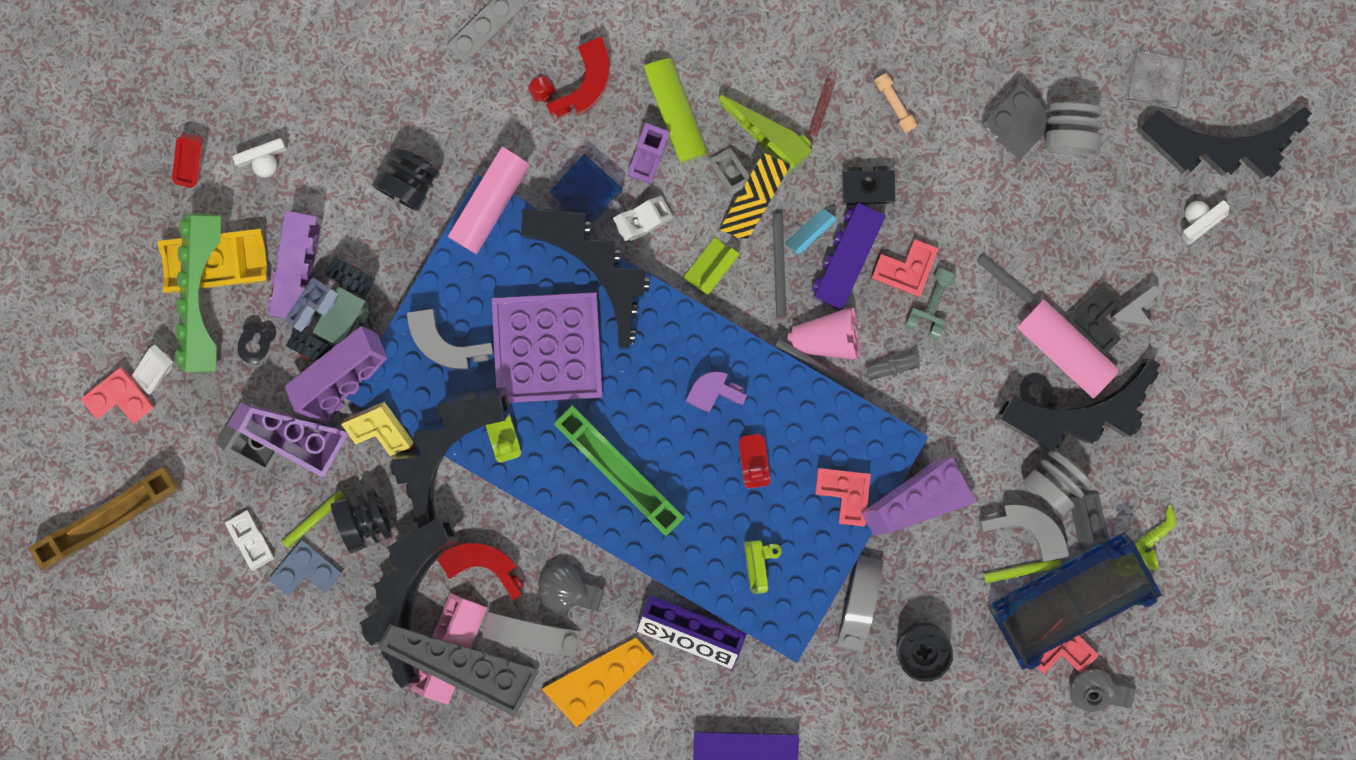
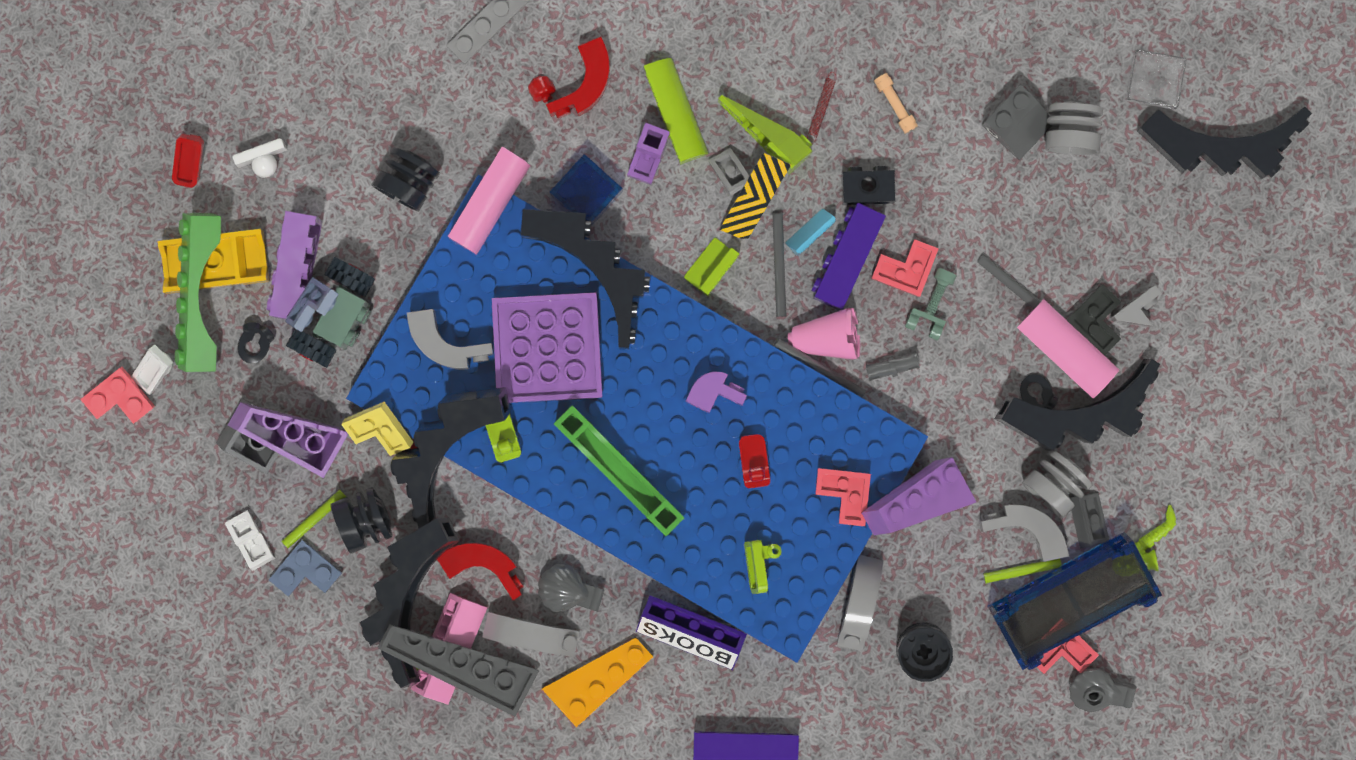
pearl gold arch [28,467,182,570] -> none
medium lavender wedge [285,326,387,425] -> none
white brick [613,196,673,241] -> none
white tile [1182,200,1230,245] -> none

